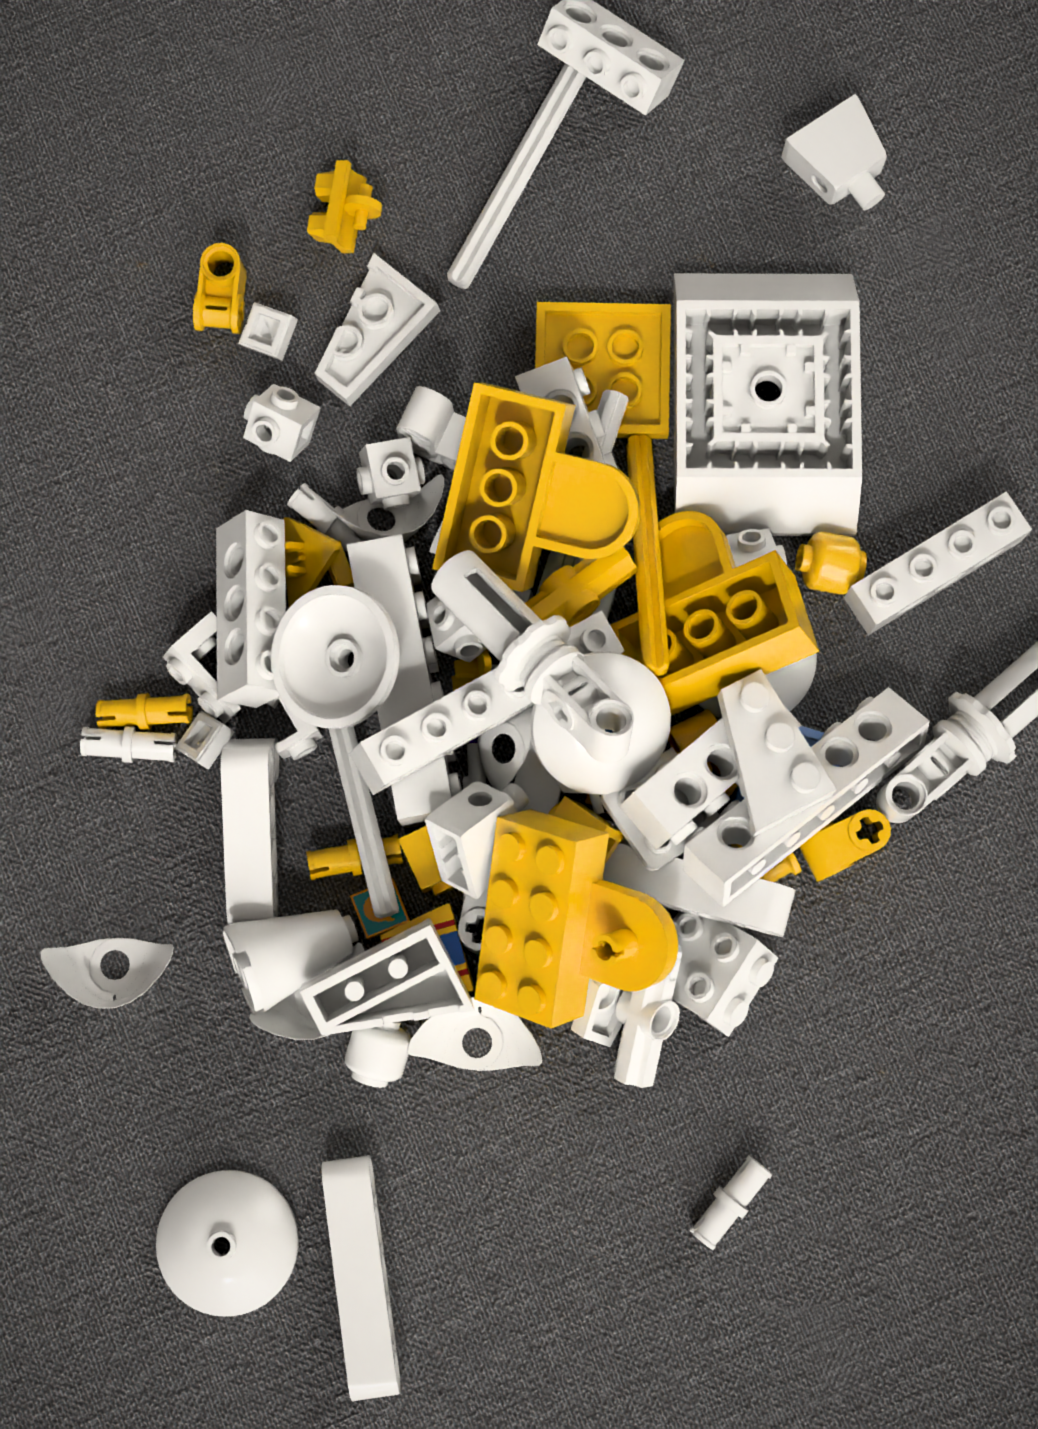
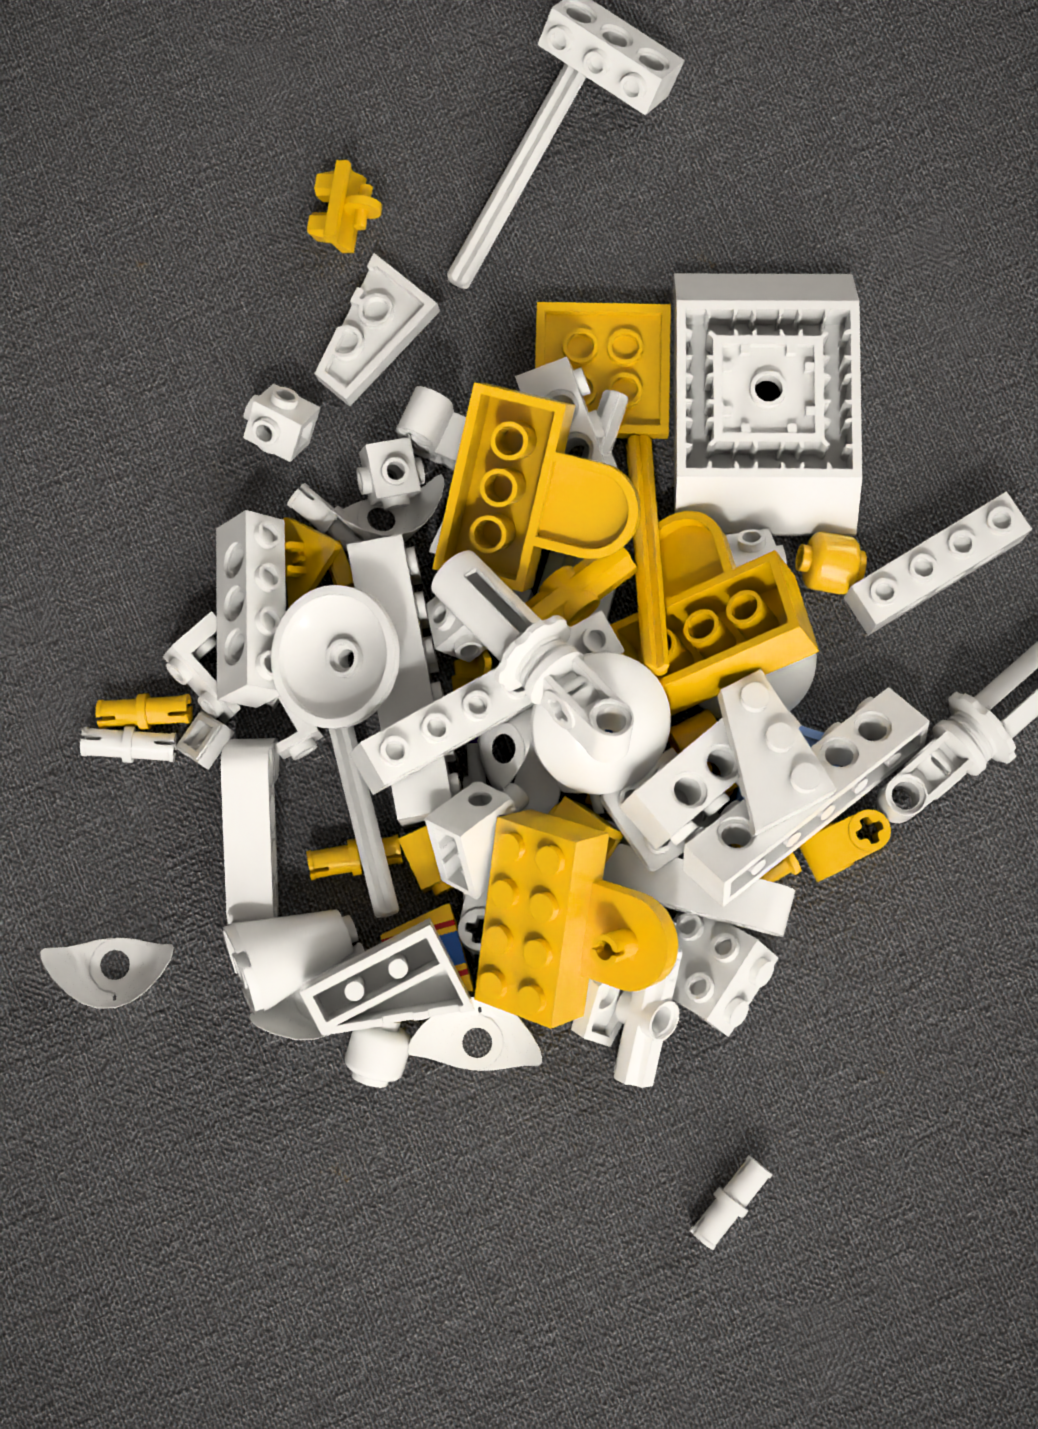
white dish [156,1170,299,1316] -> none
yellow piece [193,243,247,334] -> none
white tile [238,302,298,361] -> none
white beam [321,1155,401,1401] -> none
tile [350,878,410,940] -> none
white torso [781,94,887,211] -> none

